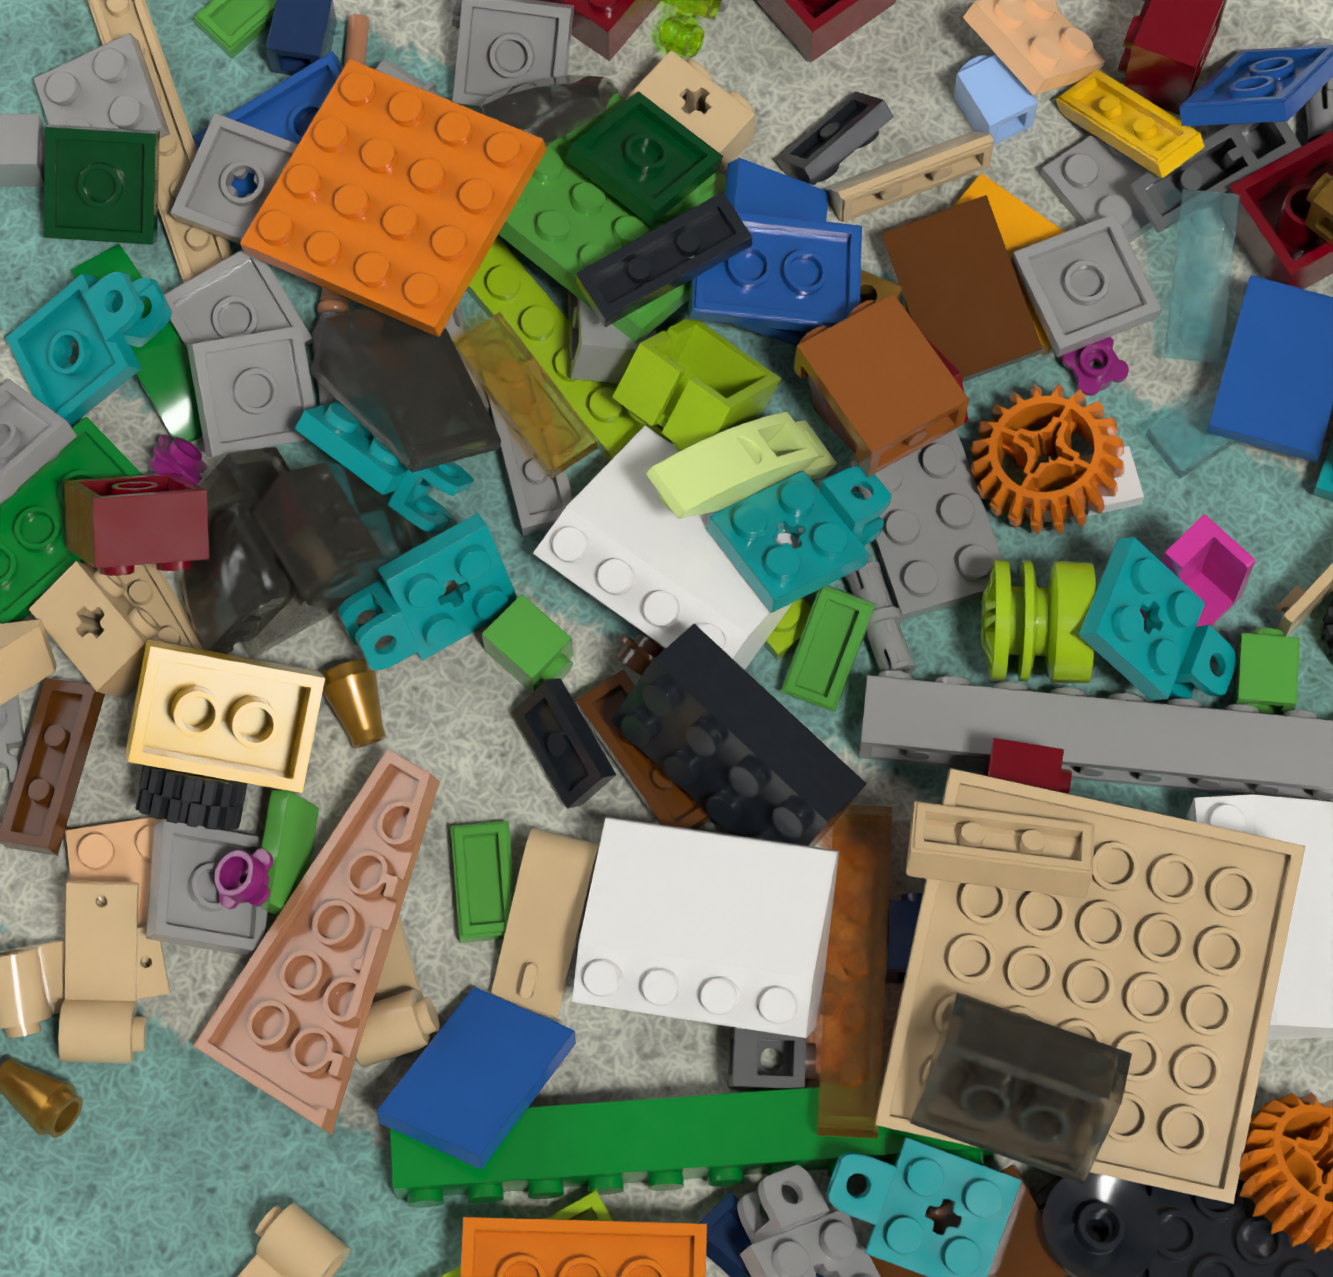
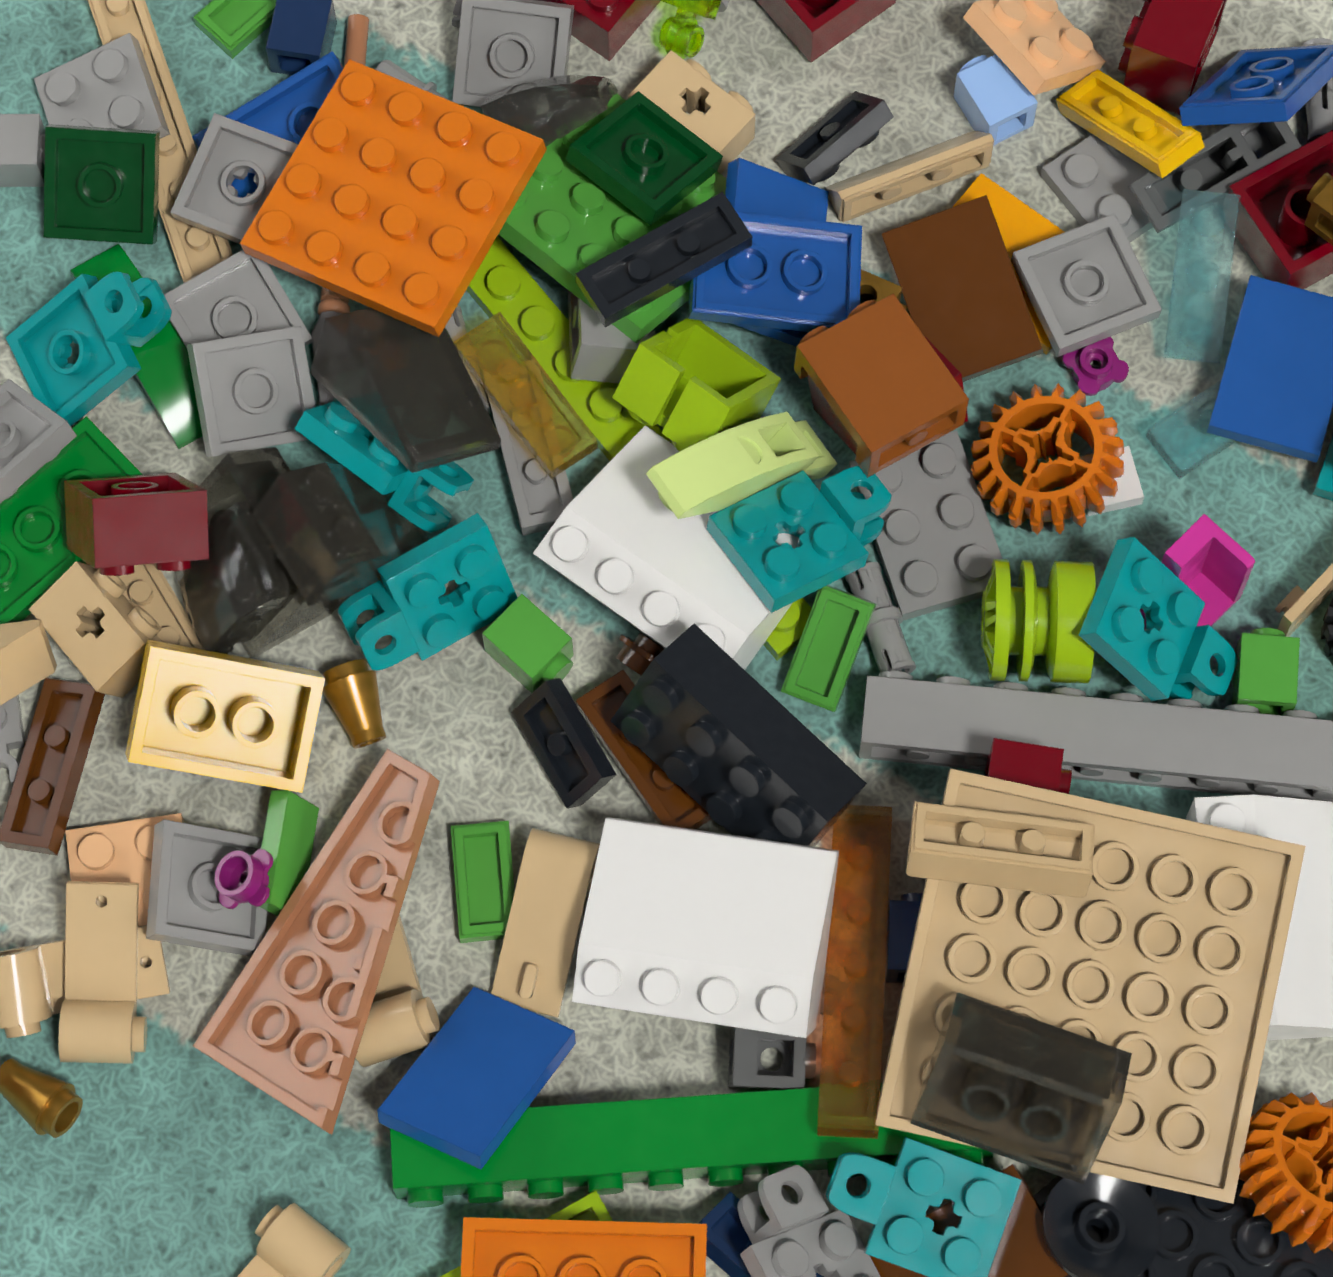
black tyre [135,765,248,830] -> none
magenta plate [150,435,207,484] -> none

